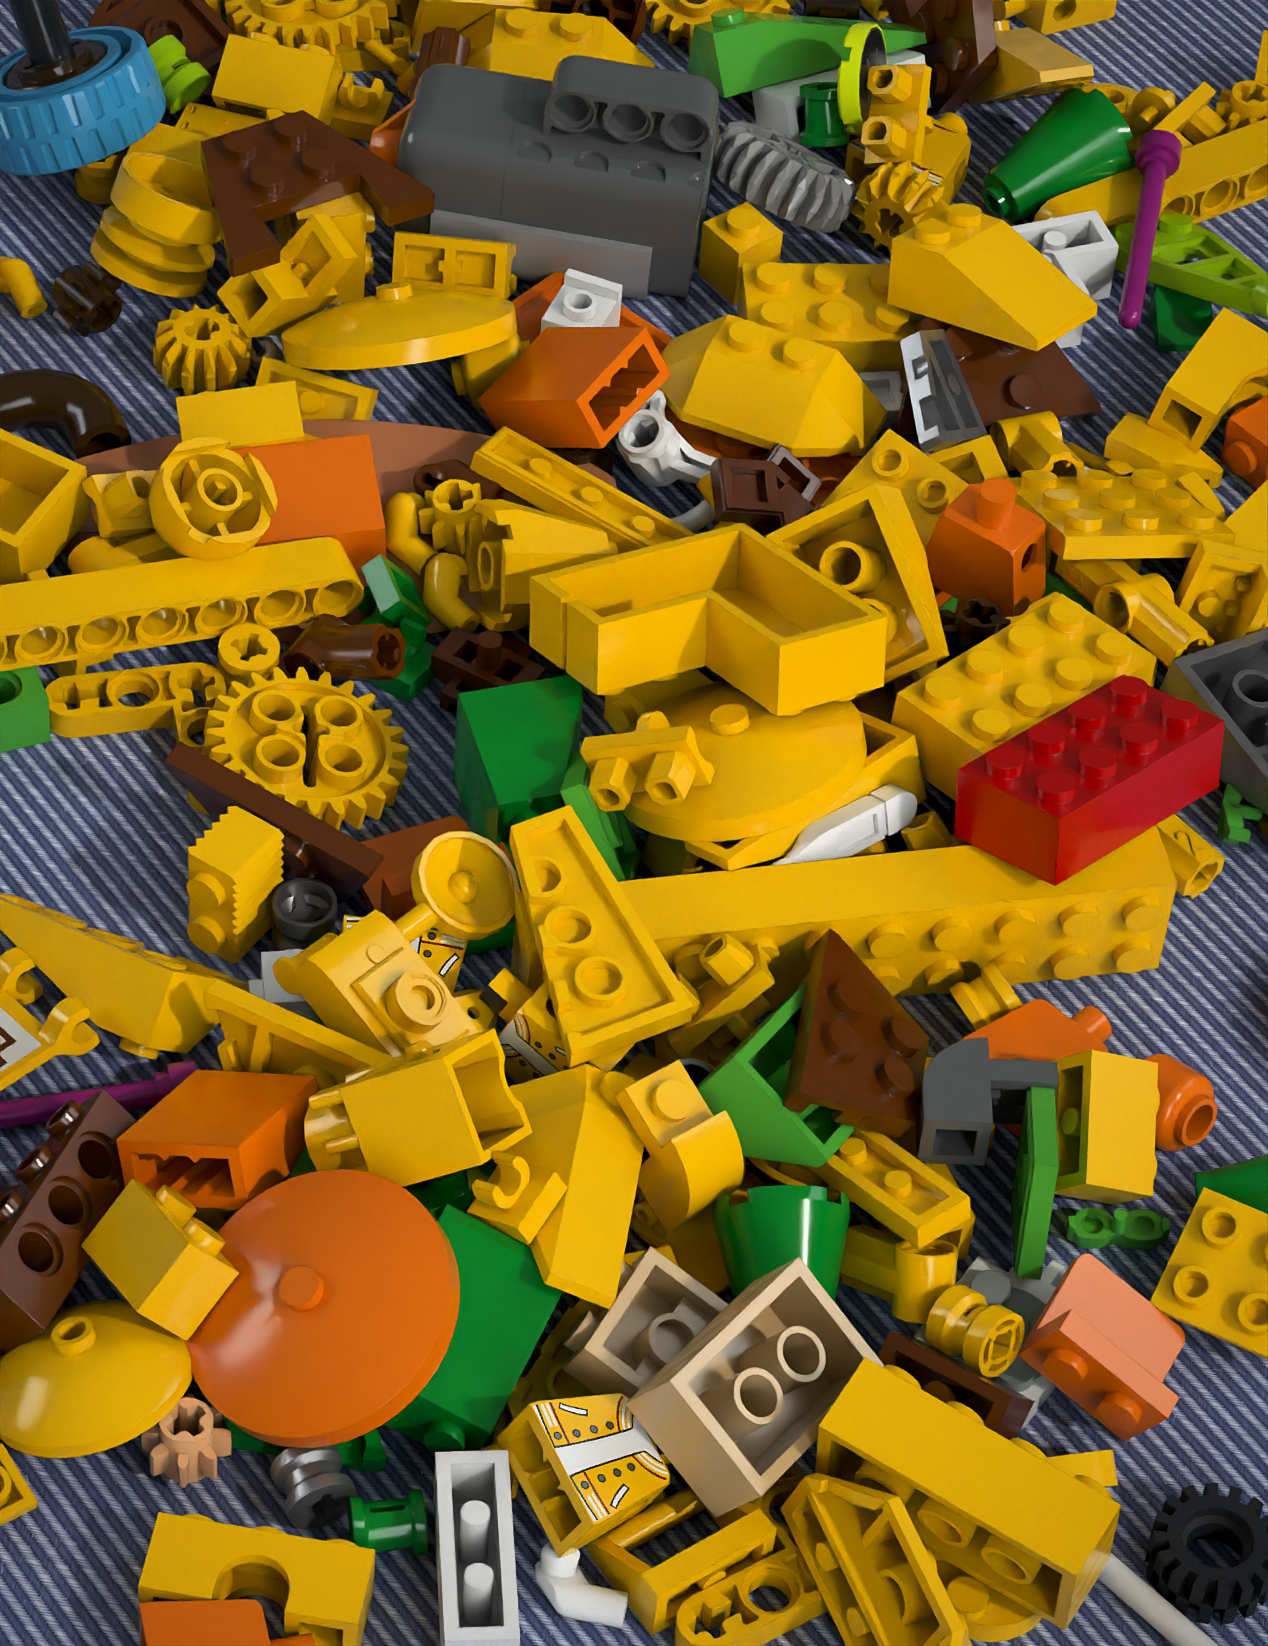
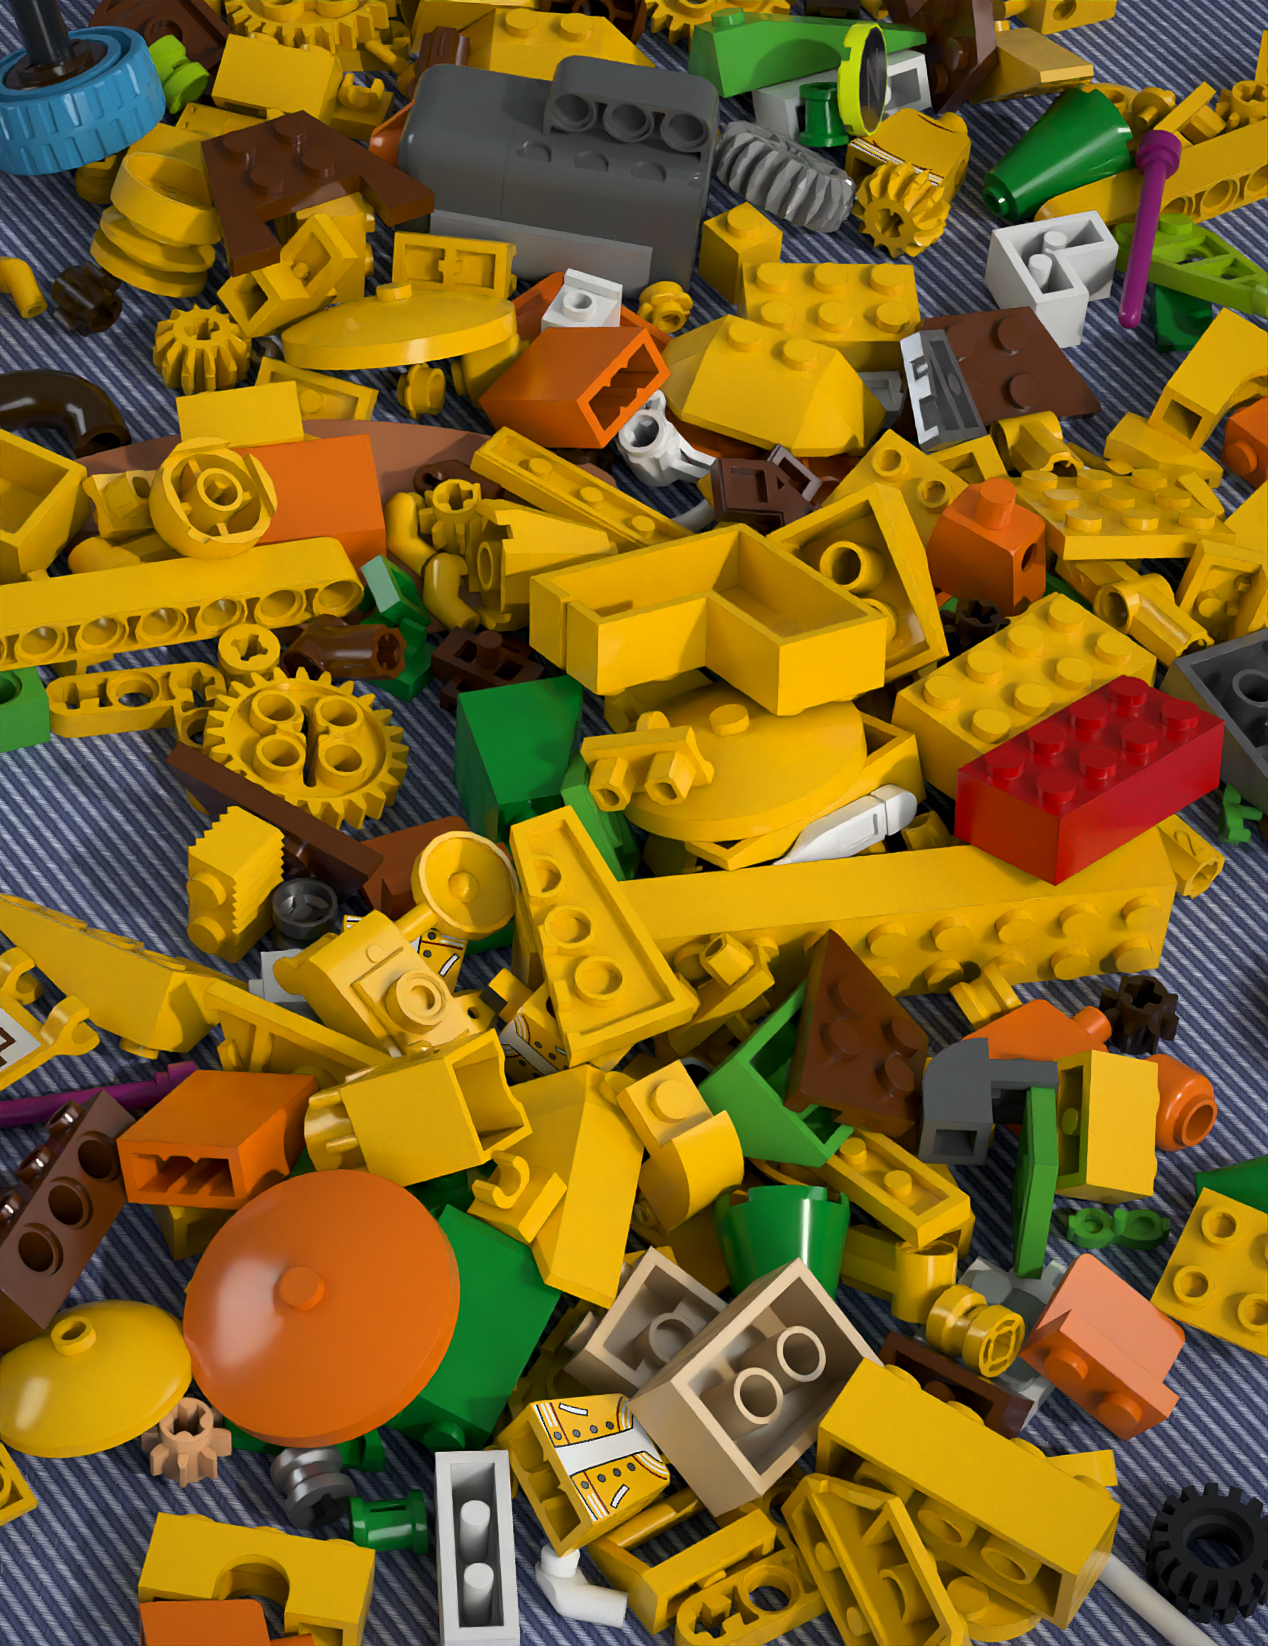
yellow brick [81,1178,239,1341] -> none
yellow hips [861,64,934,168] -> none
yellow slope [887,203,1098,352] -> none
none -> yellow plate [397,362,446,420]
none -> yellow plate [637,281,693,334]
none -> dark brown gear [1098,975,1180,1055]

